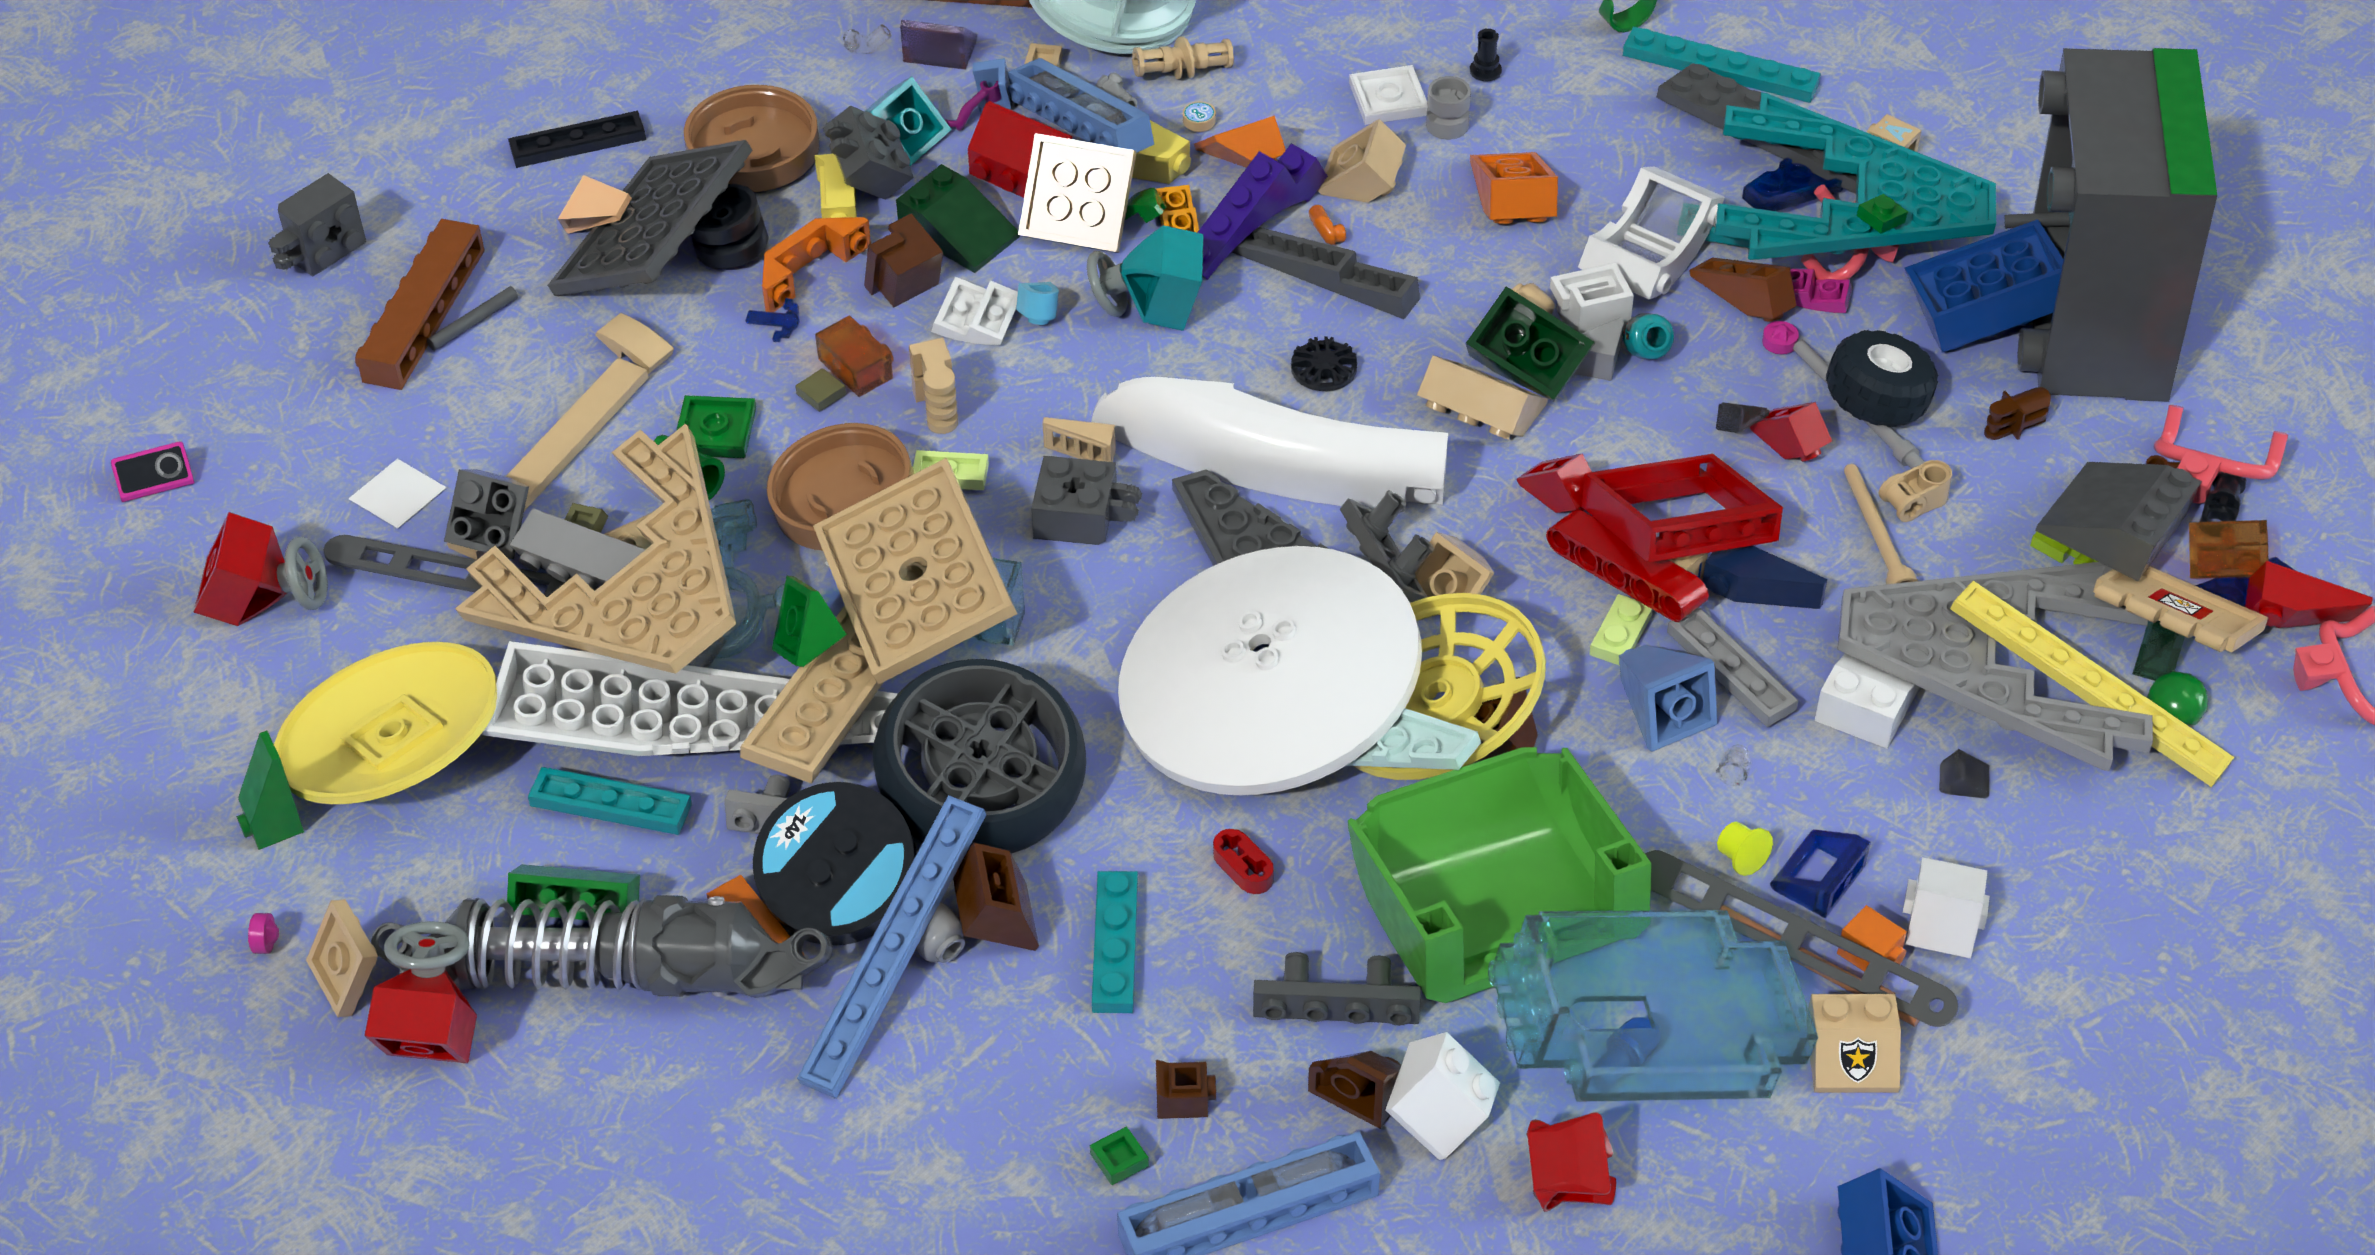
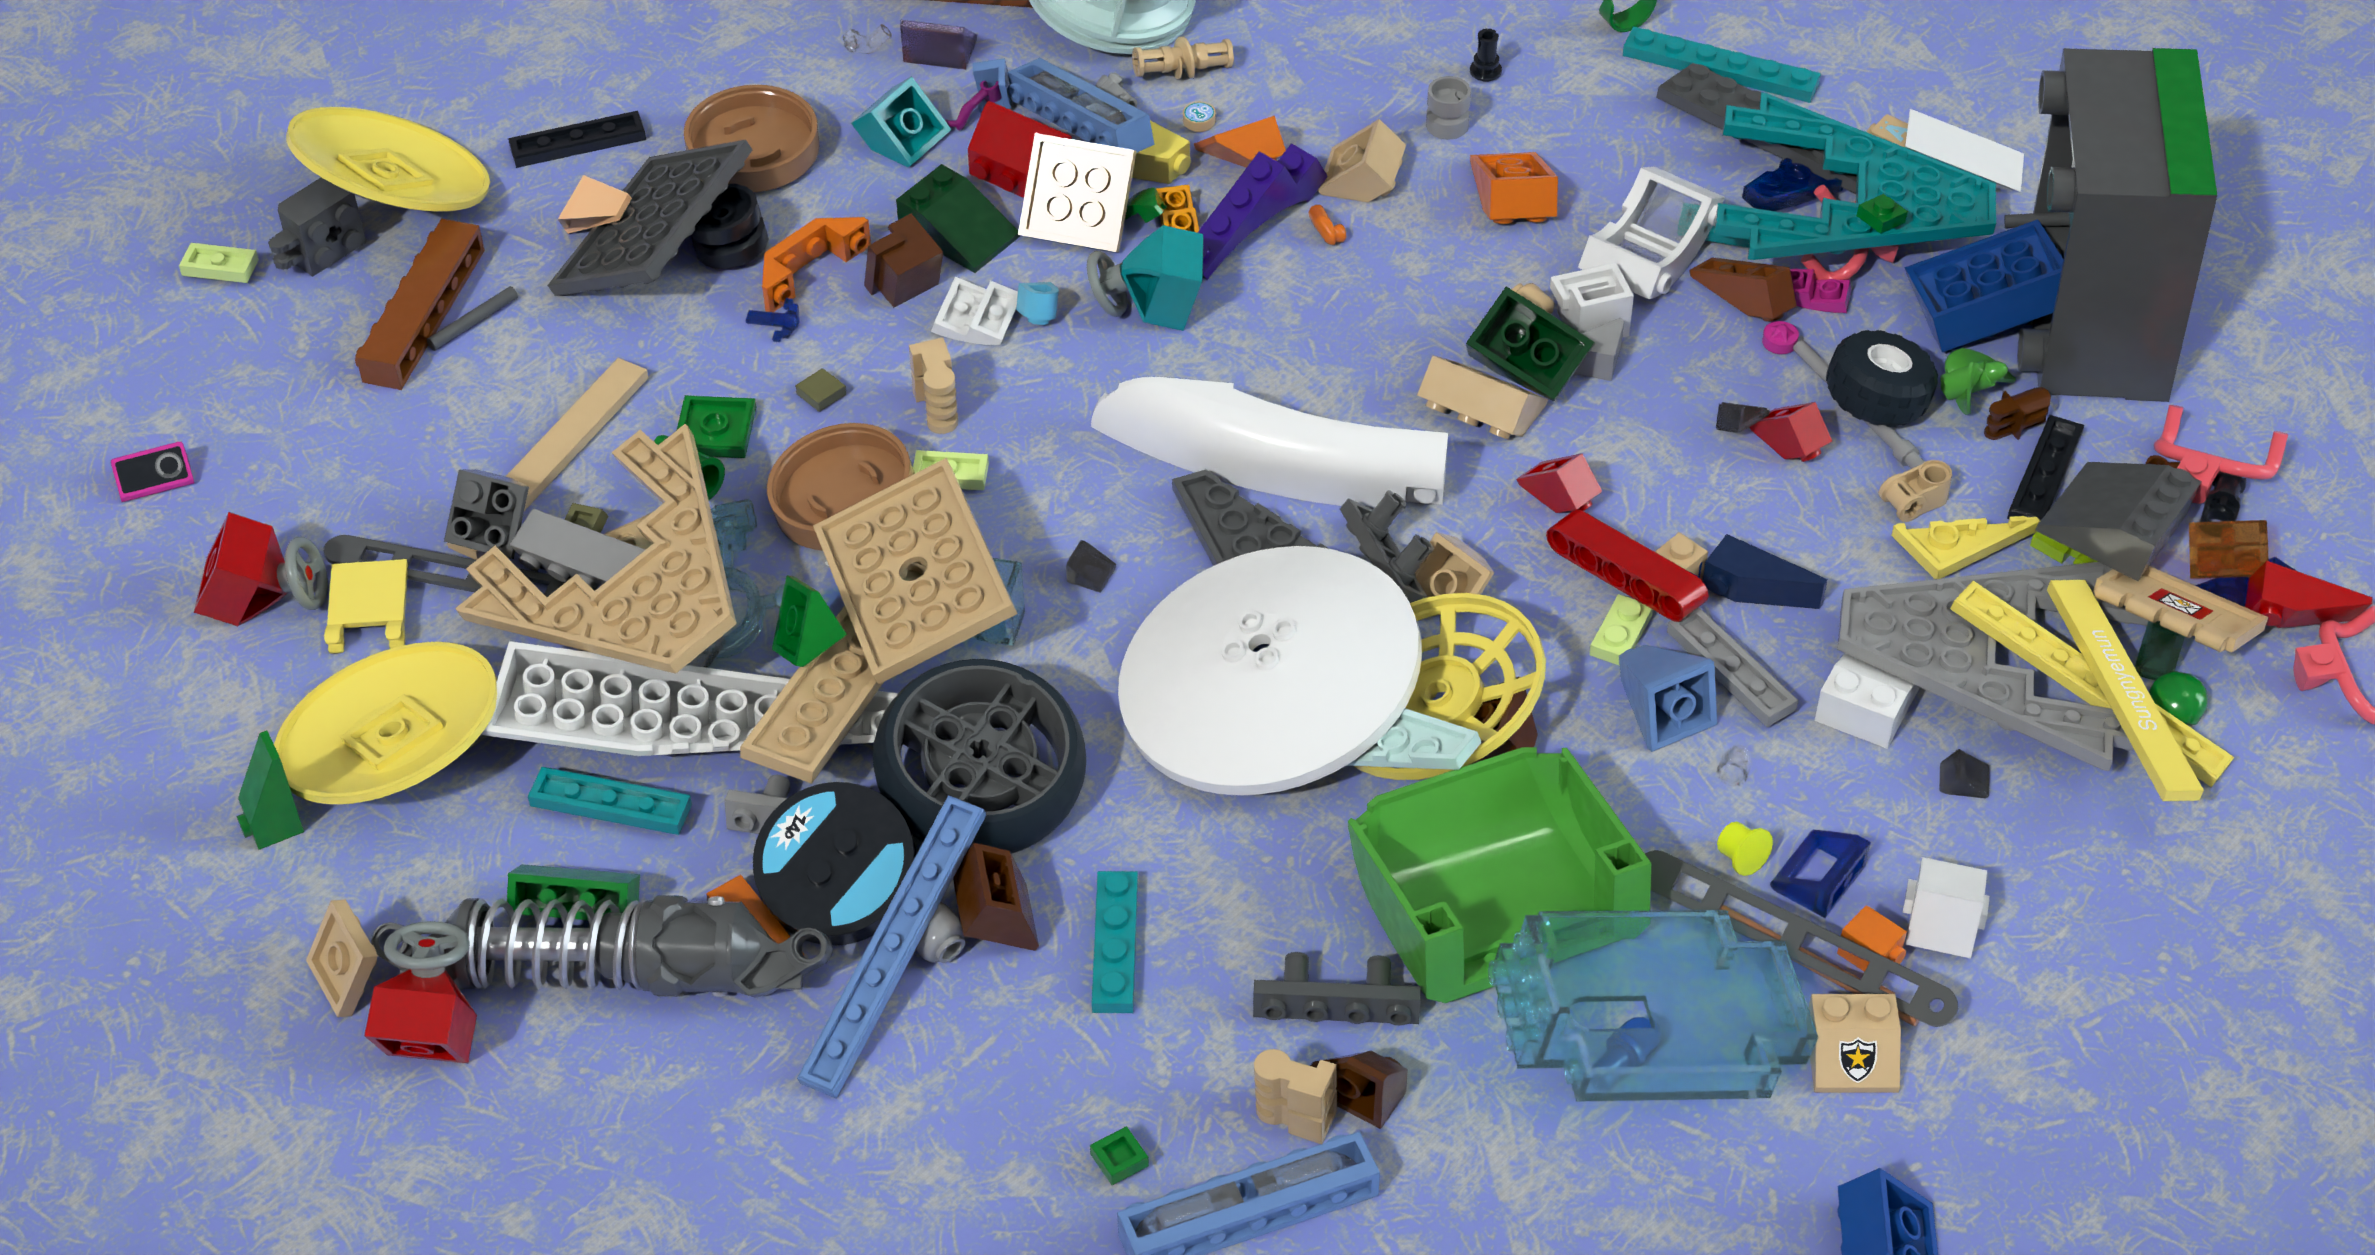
dark pink tile [248,913,279,954] -> none
white sticker [349,458,447,528] -> none
tan slope [595,313,674,374] -> none
light yellow window [814,154,857,218] -> none
clear orange brick [815,315,894,397] -> none
dark grey hinge [823,106,914,199] -> none
tan tile [1024,43,1063,67] -> none
dark grey hinge [1031,456,1142,545] -> none
tan slope [1042,417,1116,462] -> none
reddish brown window [1156,1060,1216,1119] -> none
red beam [1213,829,1274,894] -> none
dark grey slope [1232,227,1420,319] -> none
black wheel [1291,336,1357,391] -> none
white tile [1349,65,1428,125] -> none
white slope [1385,1032,1500,1160] -> none
red piece [1526,1112,1616,1212] -> none
red window [1581,454,1783,563] -> none
teal head [1623,313,1674,359] -> none
tan piece [1844,464,1918,584] -> none
none -> yellowish green plate [179,243,259,283]
none -> light yellow dish [286,107,490,211]
none -> light yellow flag [324,559,408,654]
none -> clear smoke slope [1066,540,1116,593]
none -> tan legs [1254,1049,1337,1144]
none -> light yellow wing [1891,516,2041,579]
none -> white sticker [1905,109,2024,192]
none -> bright green piece [1940,348,2016,415]
none -> black tile [2007,415,2085,520]
none -> light yellow tile [2047,580,2204,801]

